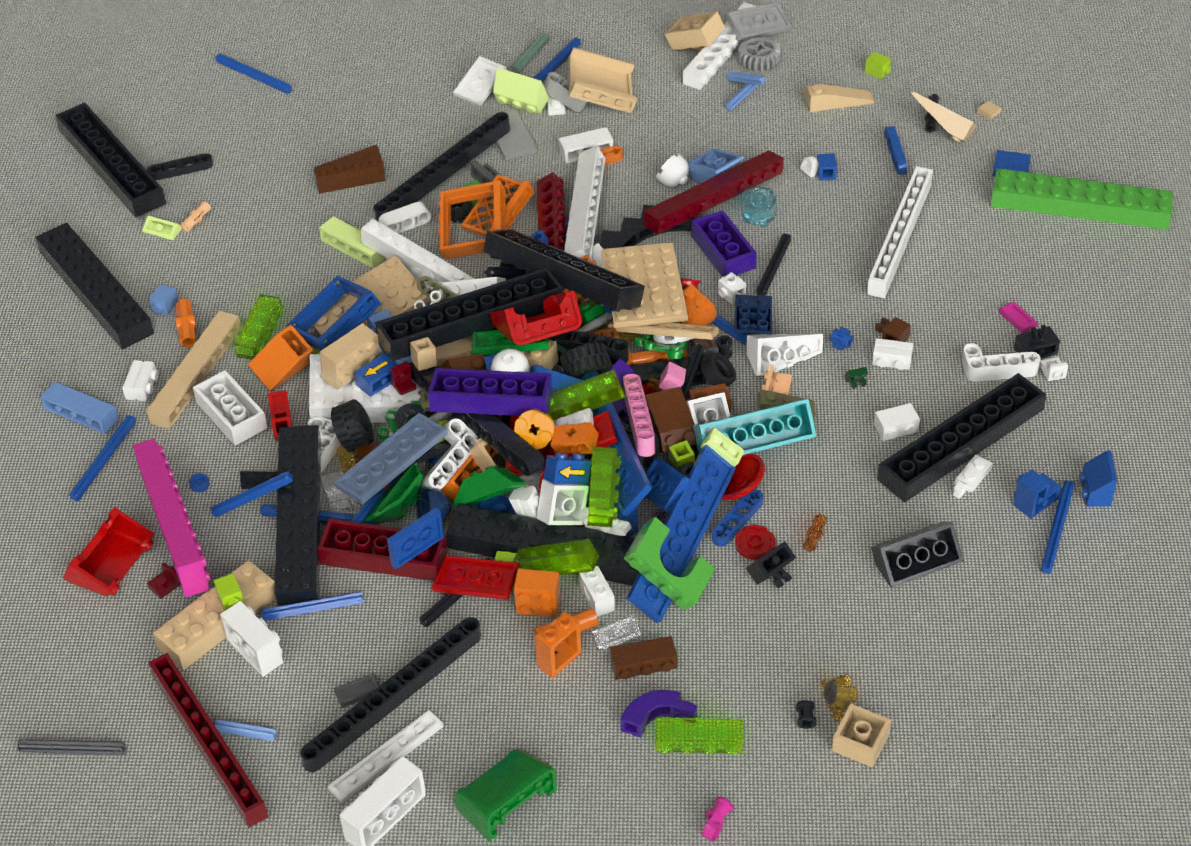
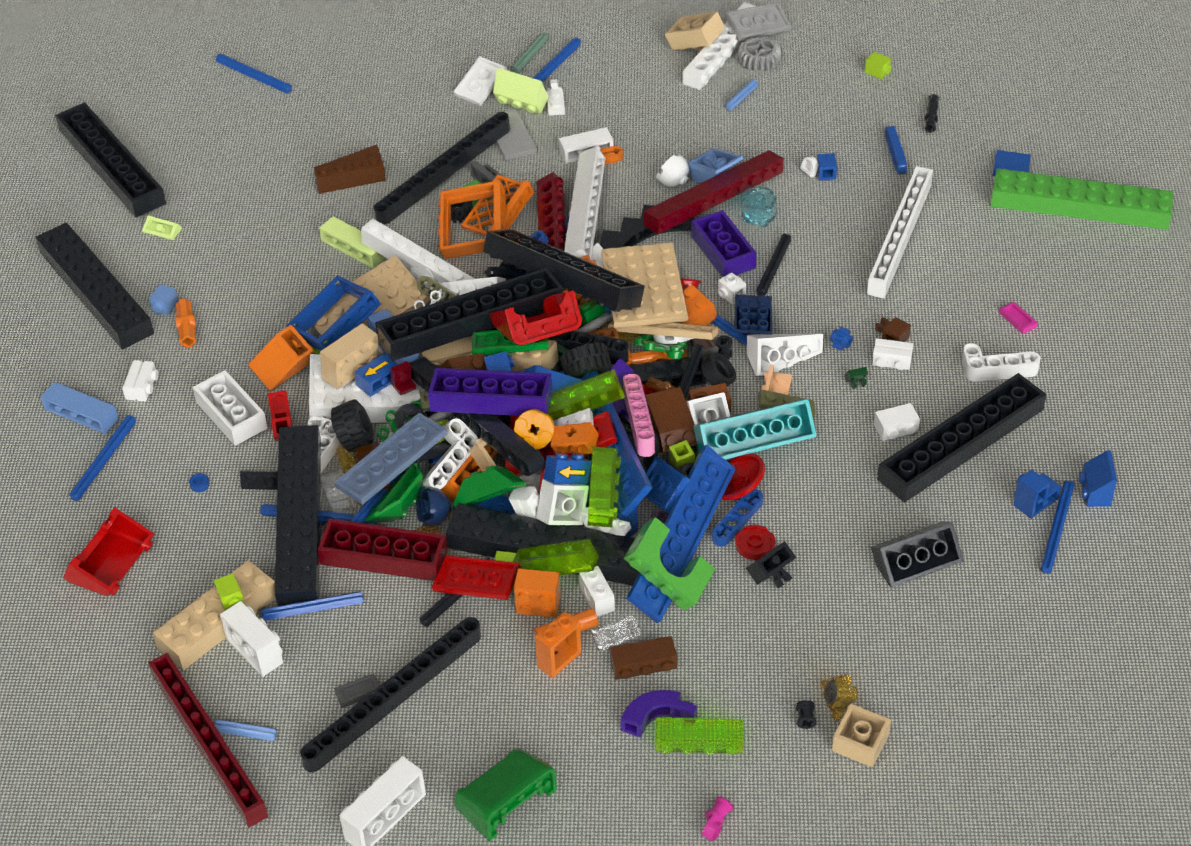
black axle [18,739,125,755] -> none
dark pink brick [132,438,211,598] -> none
black beam [147,153,213,181] -> none
tan brick [147,311,241,429] -> none
dark red bracket [147,562,180,599] -> none
light nougat pin [181,201,211,232] -> none
blue axle [211,471,293,517] -> none
clear neon green brick [234,294,284,360] -> none
white tile [328,710,444,804] -> none
white beam [378,202,431,233] -> none
blue tile [387,508,444,570] -> none
tan brick [410,337,437,371] -> none
white cylinder [491,349,530,372] -> none
light grey beam [543,72,587,112] -> none
tan panel [568,47,637,113] -> none
bright pink brick [659,361,686,390] -> none
yellowish green slope [701,428,744,467] -> none
medium blue axle [726,71,766,85] -> none
tan wedge [802,84,874,112] -> none
clear orange pin [803,514,827,552] -> none
tan wedge [912,92,977,143] -> none
white hinge [953,455,993,499] -> none
tan tile [977,101,1001,120] -> none
black brick [1014,324,1060,359] -> none
white bracket [1039,357,1068,381] -> none

